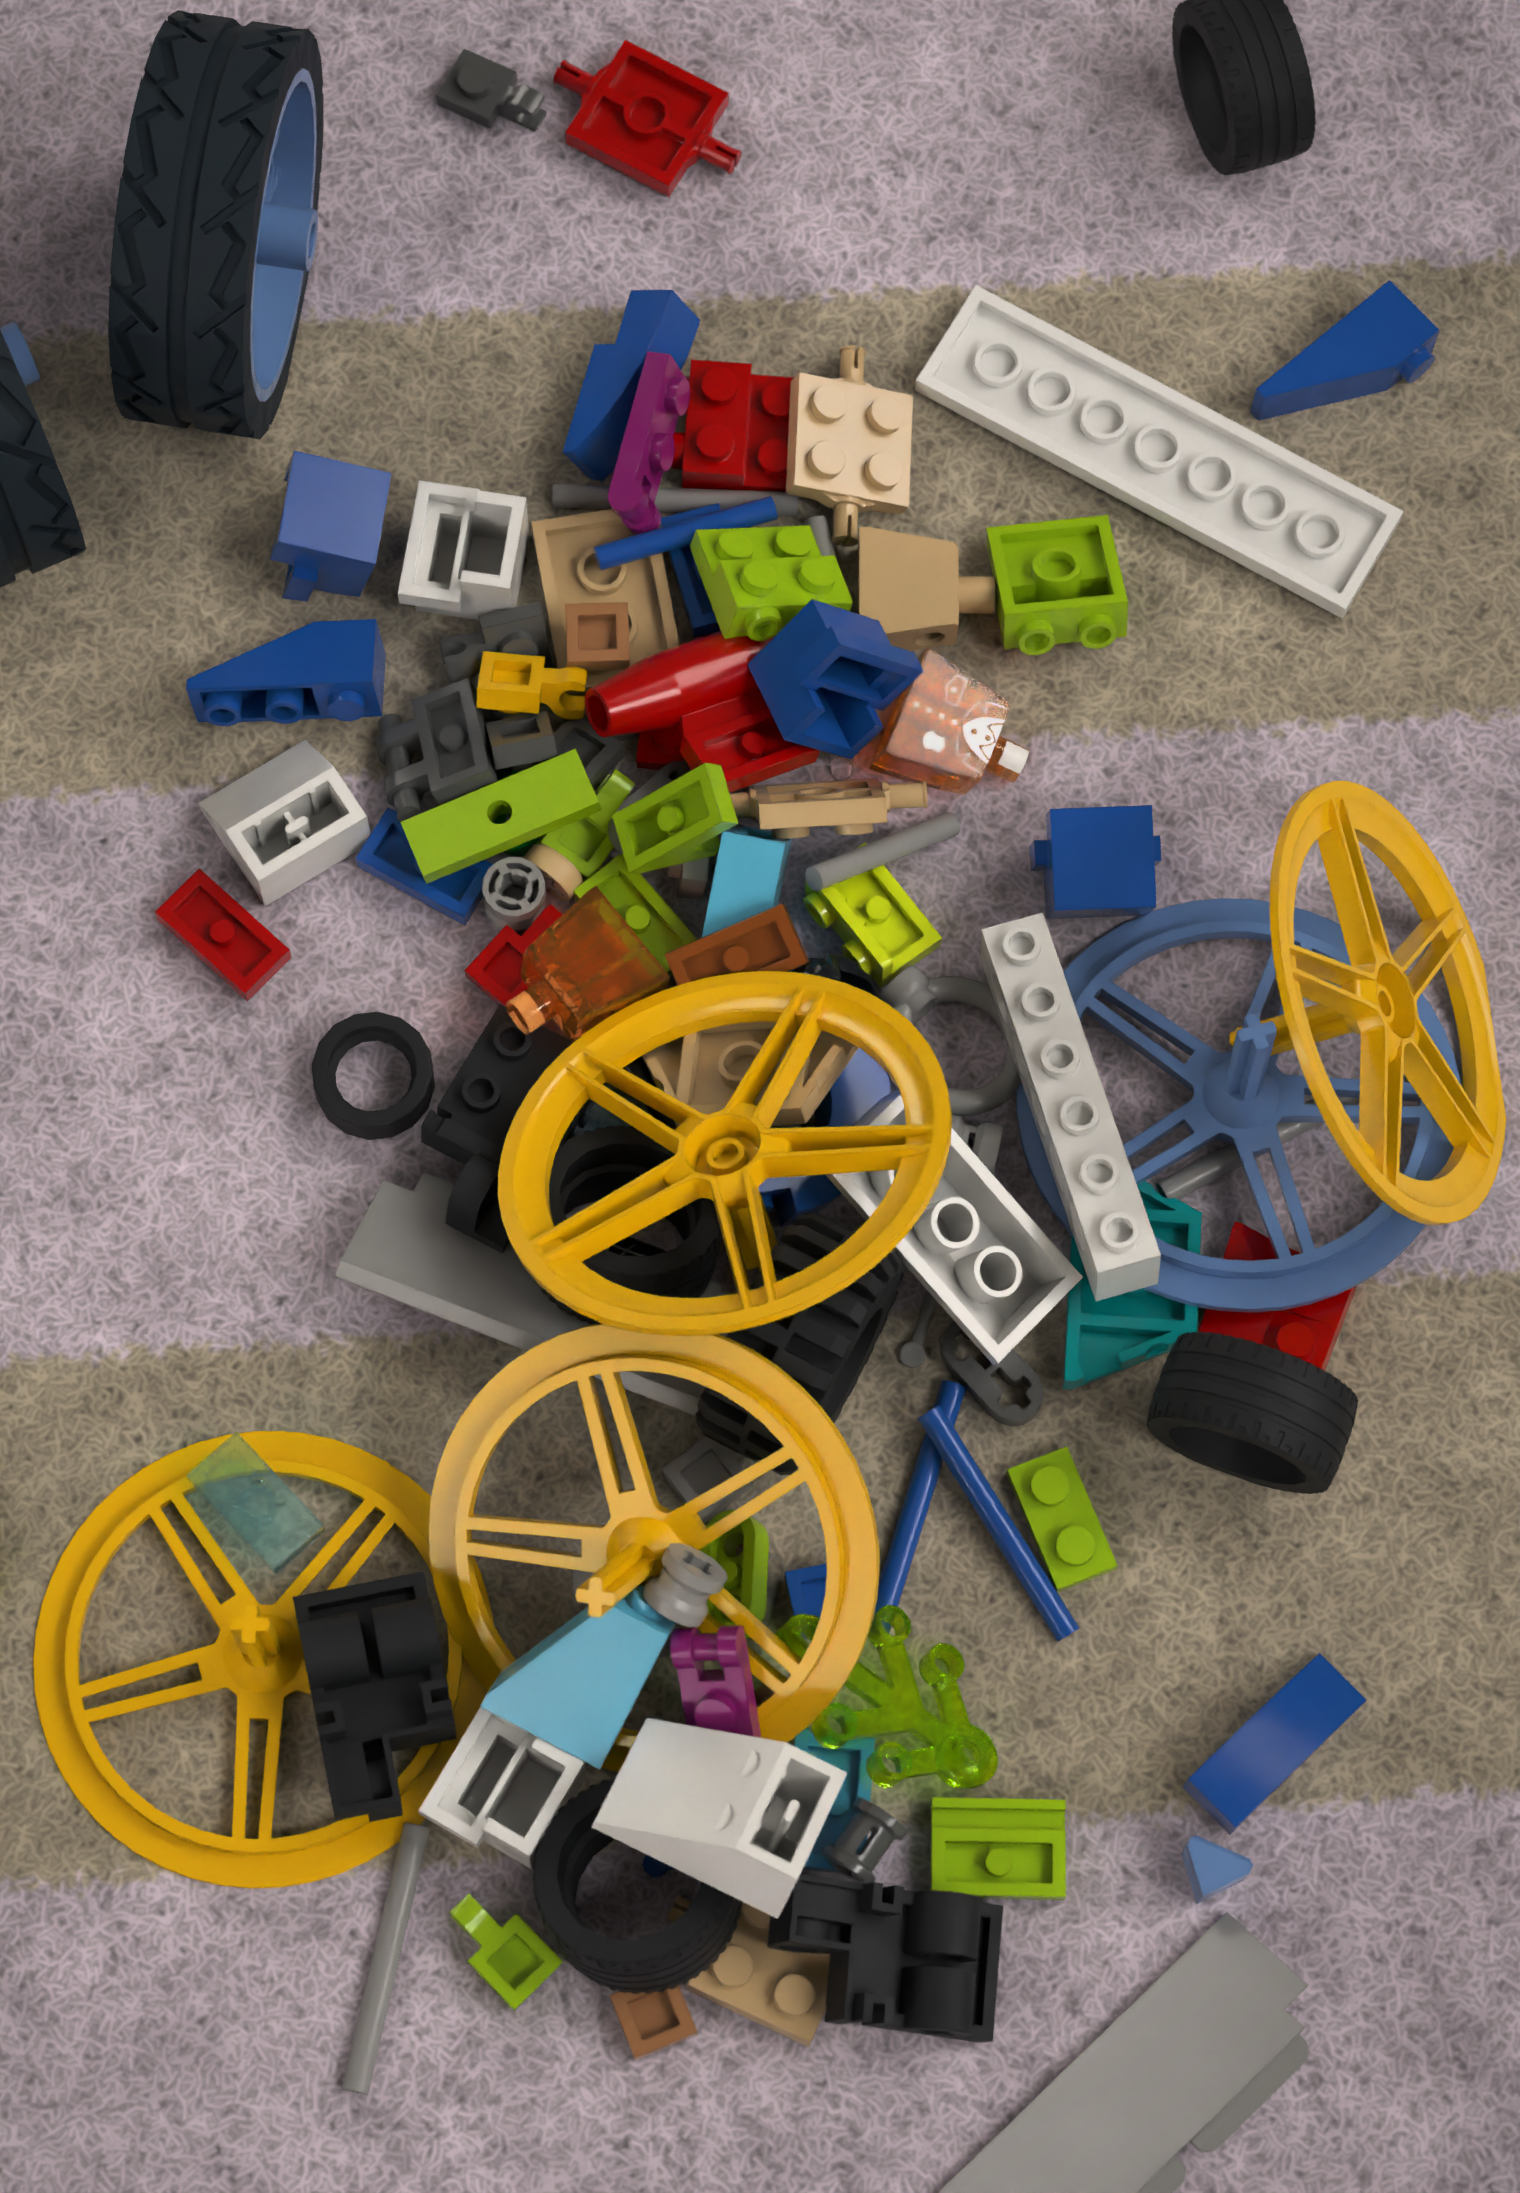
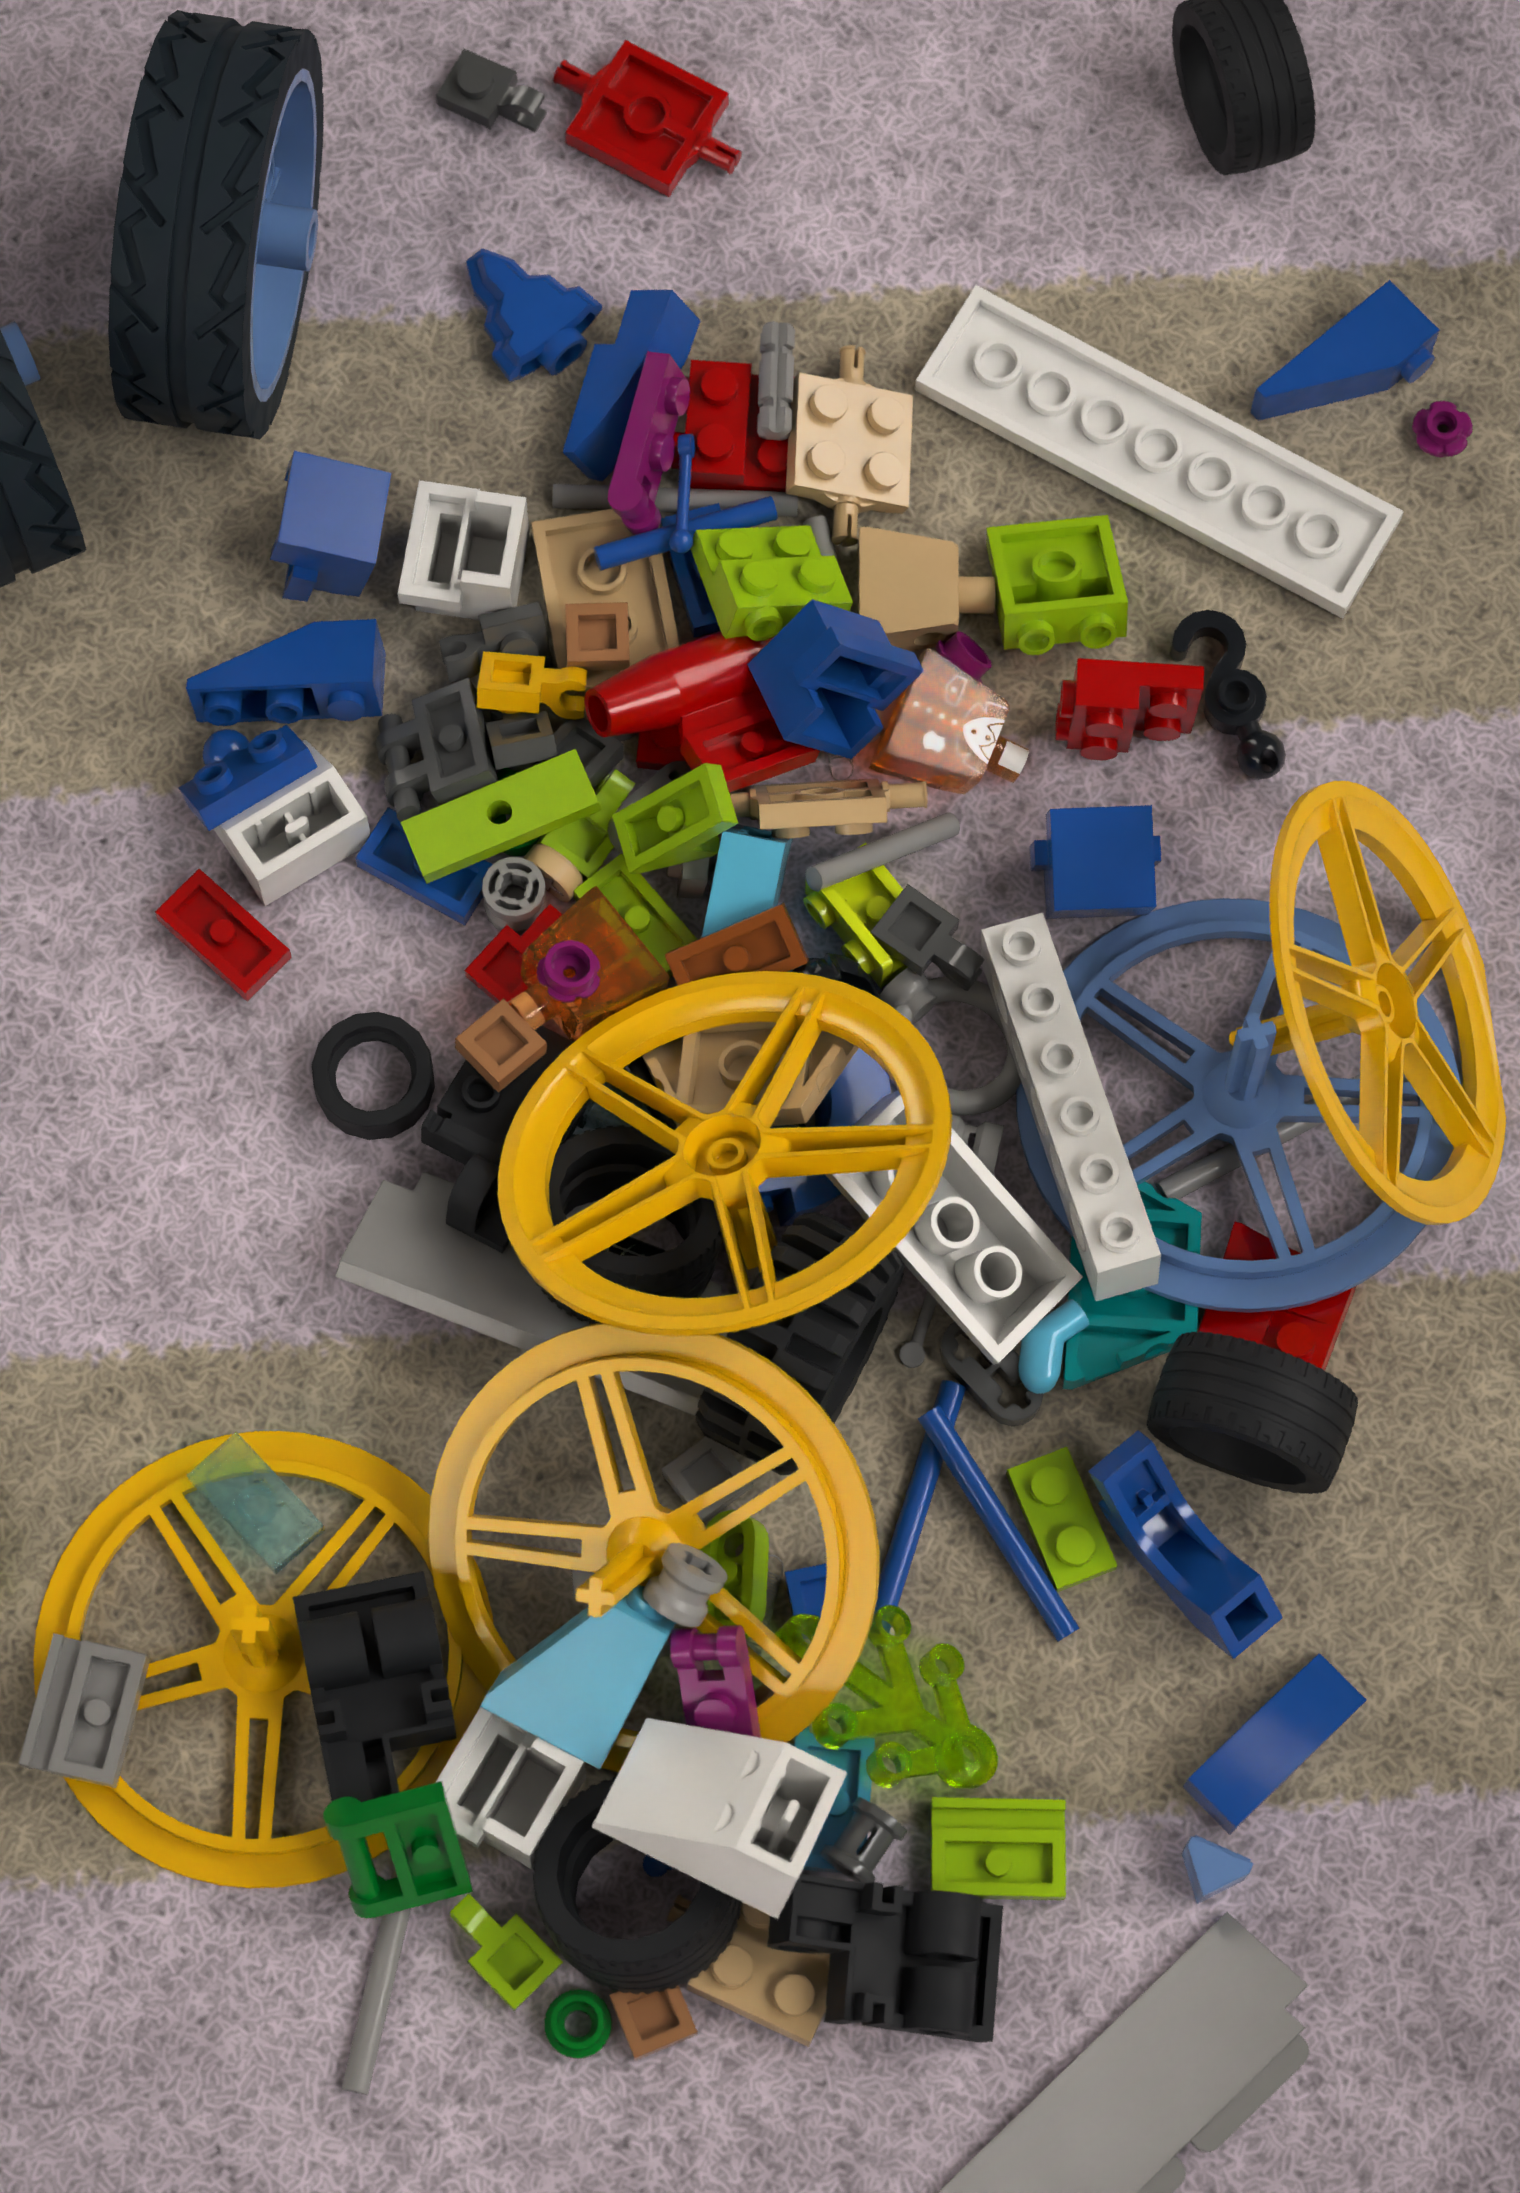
none -> light grey plate [18,1633,151,1788]
none -> blue plate [179,724,318,831]
none -> green plate [323,1781,473,1919]
none -> medium nougat plate [455,999,547,1093]
none -> blue rock [466,248,602,382]
none -> magenta plate [537,940,600,1003]
none -> green plate [544,1989,612,2059]
none -> blue hinge [669,434,695,554]
none -> light grey axle [757,321,795,441]
none -> dark grey plate [870,884,985,991]
none -> magenta plate [935,631,992,689]
none -> medium azure arm [1018,1299,1089,1394]
none -> red plate [1055,658,1204,760]
none -> blue arch [1088,1430,1283,1659]
none -> black piece [1170,610,1286,780]
none -> magenta plate [1412,401,1473,457]

